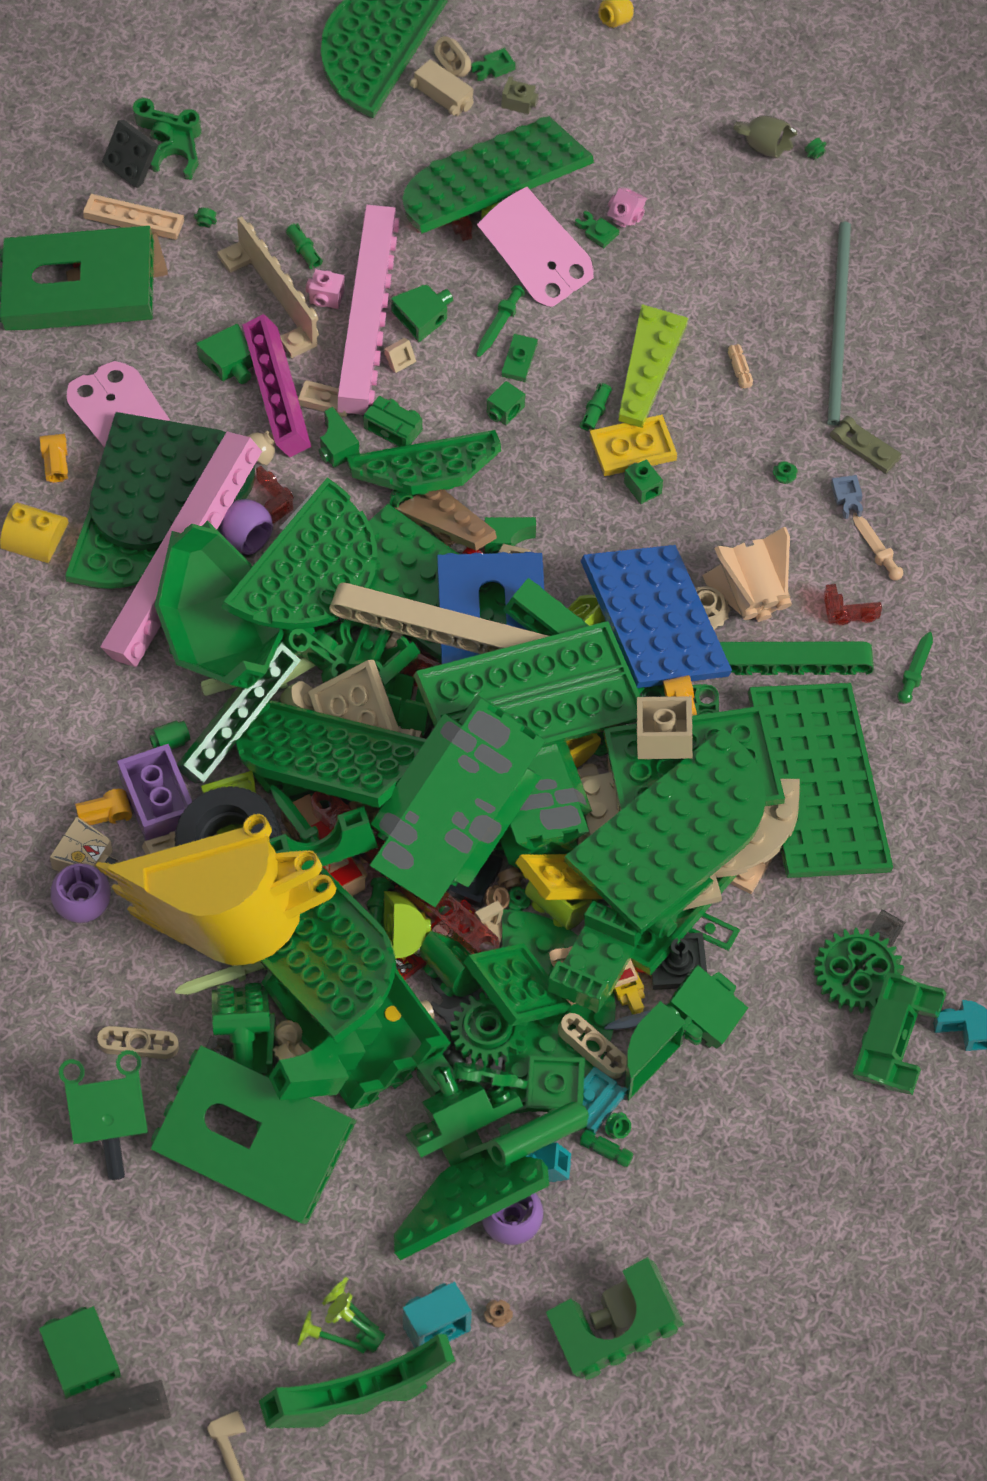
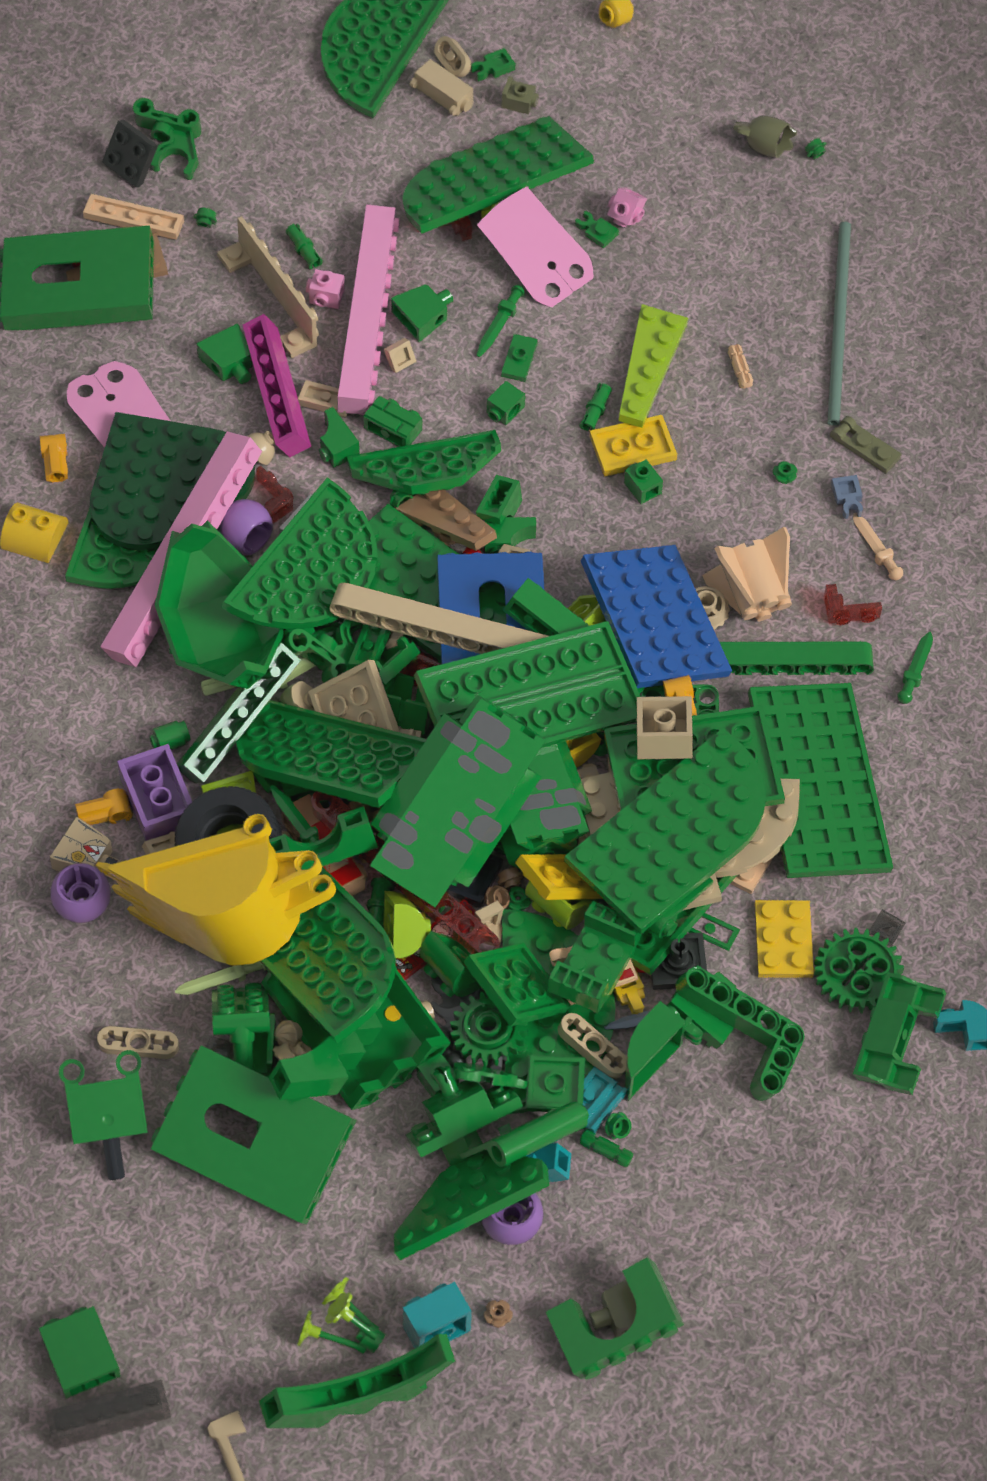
none -> green arch [476,475,522,525]
none -> green beam [675,967,805,1101]
none -> yellow plate [755,900,814,978]

